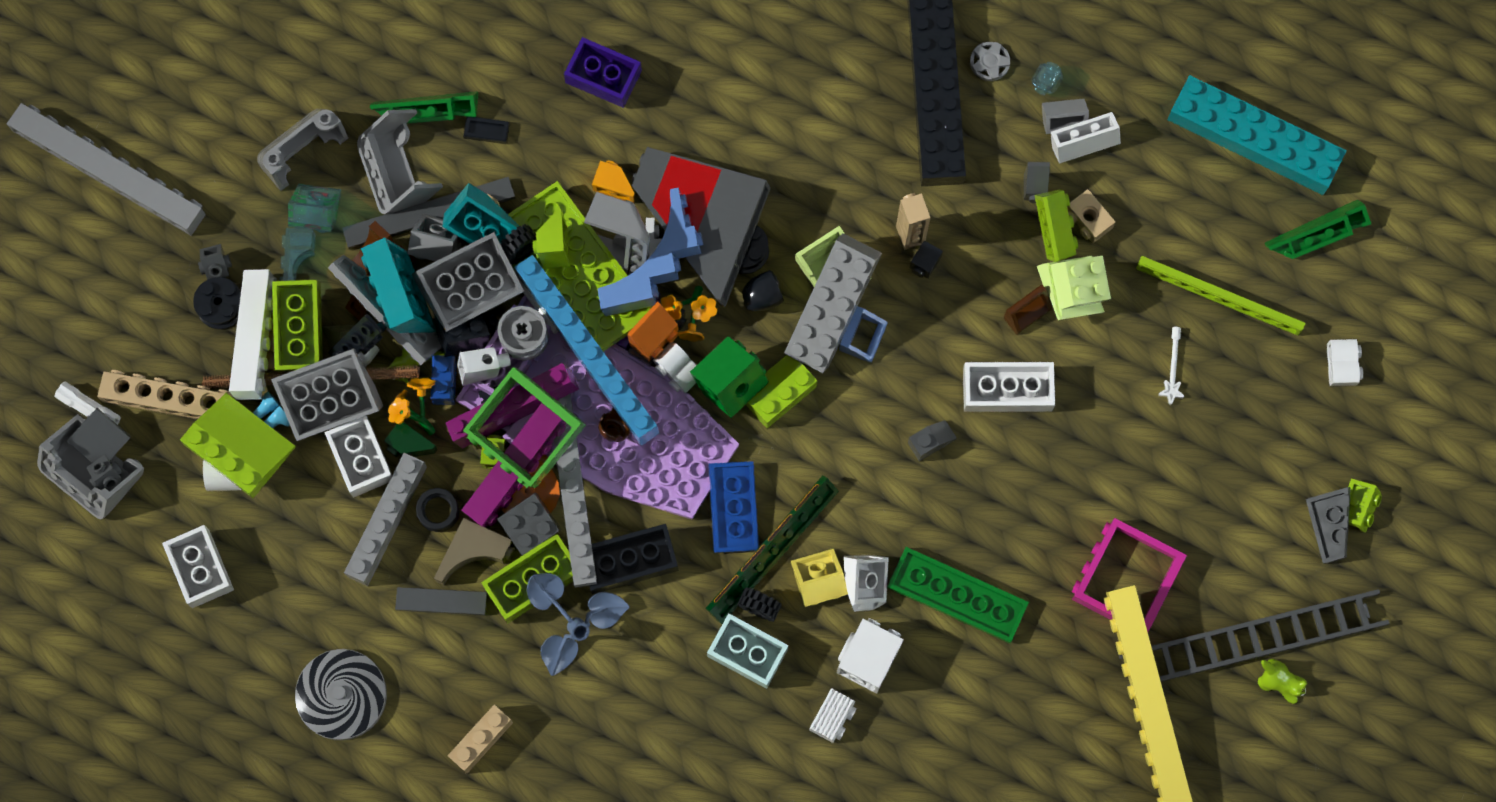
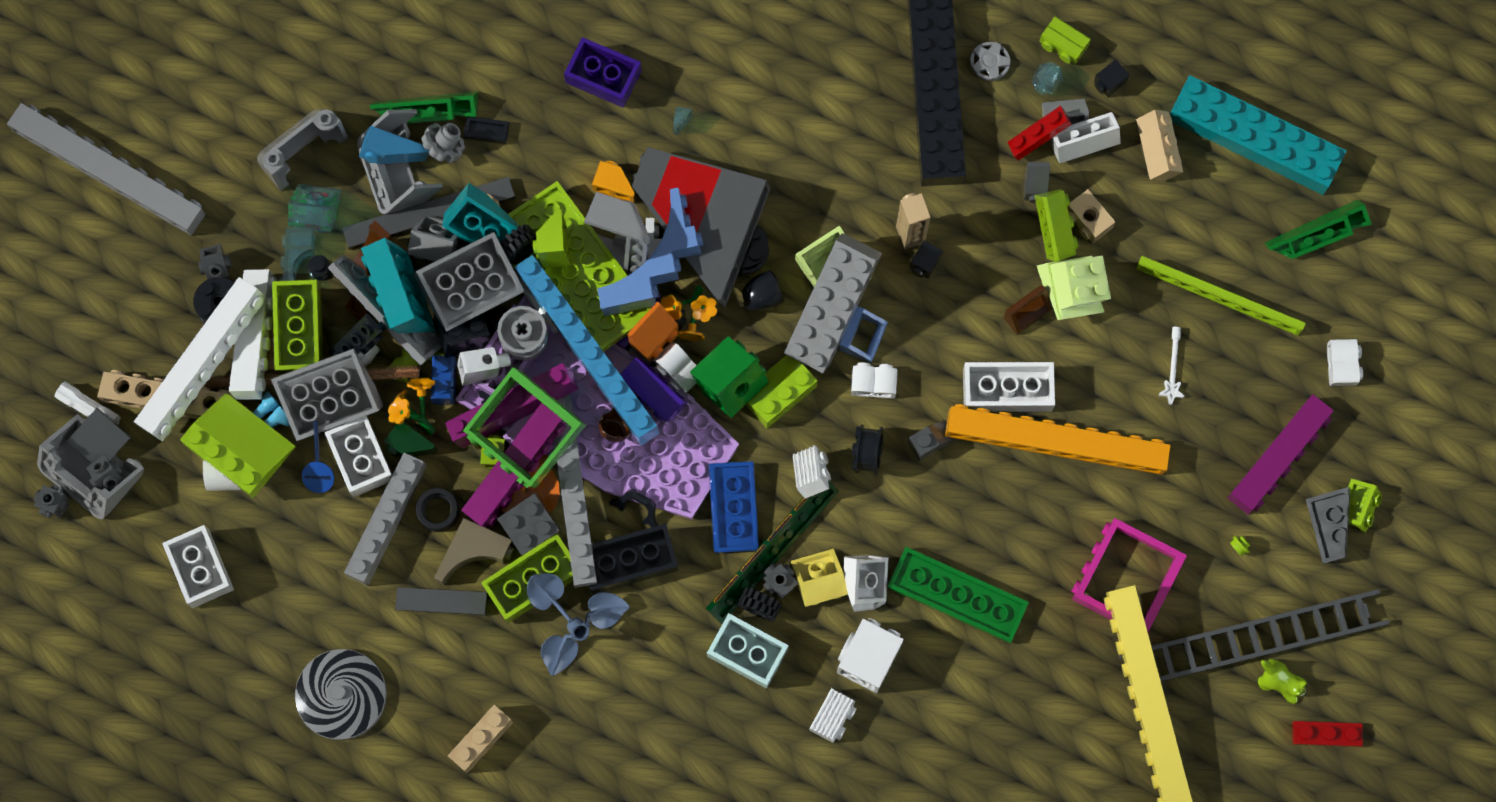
none -> dark grey brick [34,485,70,519]
none -> white brick [134,277,267,442]
none -> blue piece [302,421,335,493]
none -> black wheel [308,255,332,281]
none -> dark azure slope [359,126,430,164]
none -> light grey plant [421,123,465,163]
none -> black helmet [609,489,658,527]
none -> dark purple brick [620,357,688,422]
none -> clear light blue slope [673,107,693,135]
none -> dark grey brick [763,563,799,598]
none -> white brick [793,445,831,498]
none -> white brick [851,363,897,399]
none -> black wheel [852,424,884,475]
none -> light orange brick [945,404,1170,475]
none -> red plate [1008,106,1072,161]
none -> lime brick [1039,16,1091,65]
none -> black brick [1094,59,1130,98]
none -> tan brick [1136,110,1183,181]
none -> magenta brick [1228,394,1334,515]
none -> lime plate [1230,535,1251,556]
none -> red plate [1292,721,1363,747]

